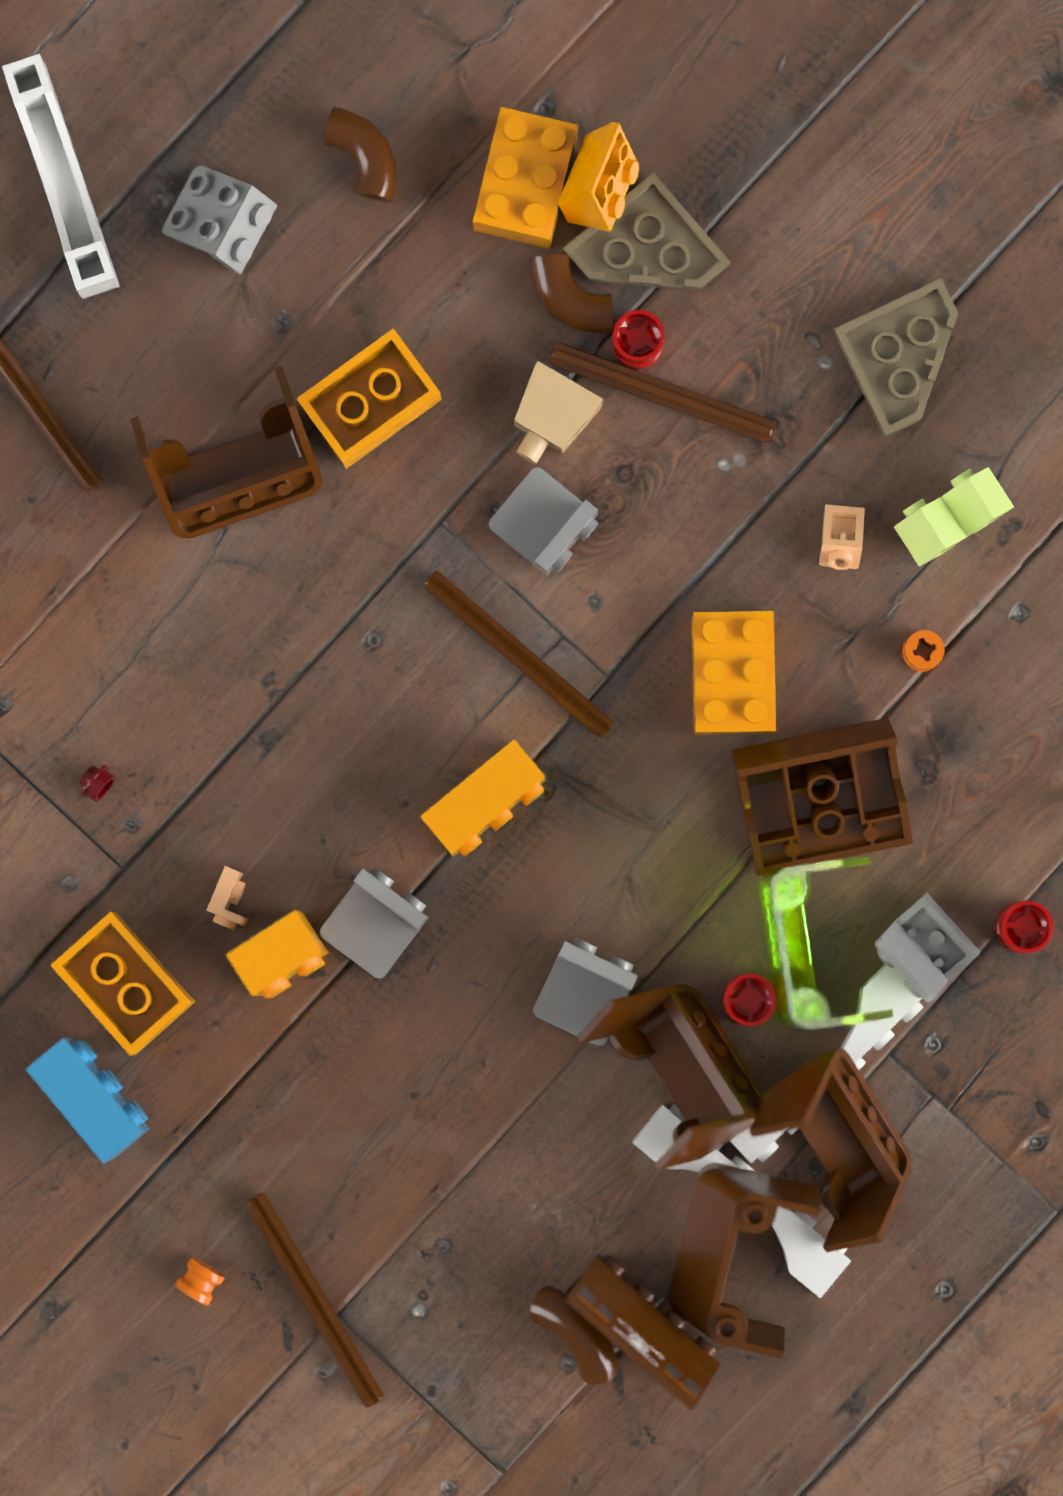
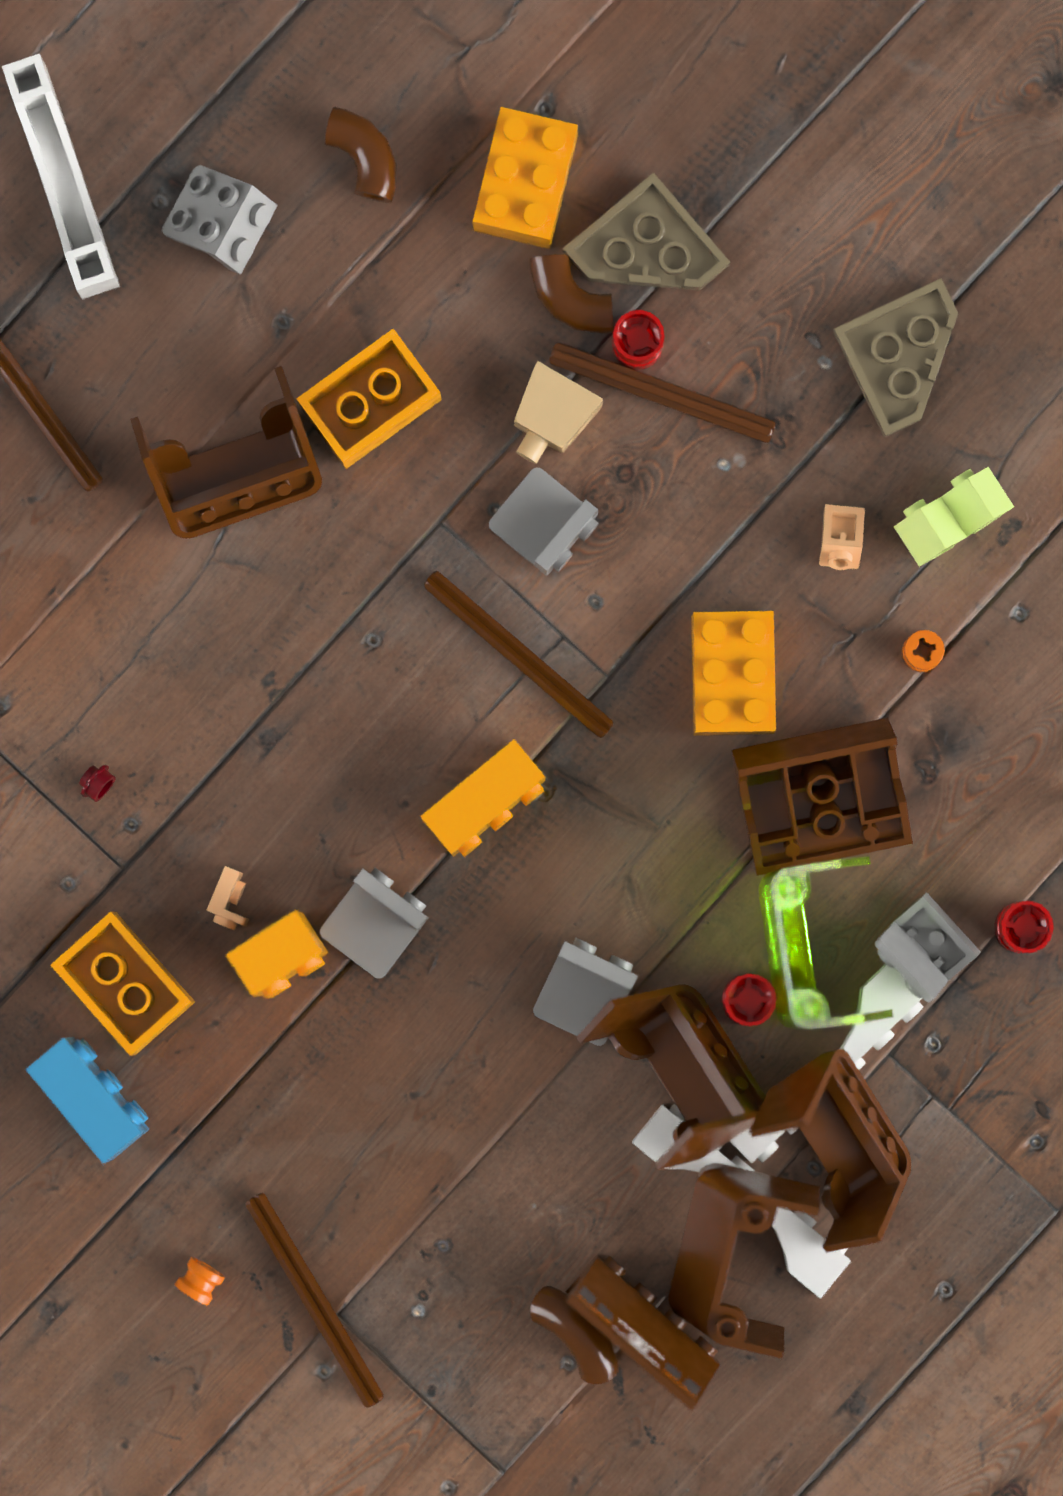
light orange slope [558,122,639,232] -> none

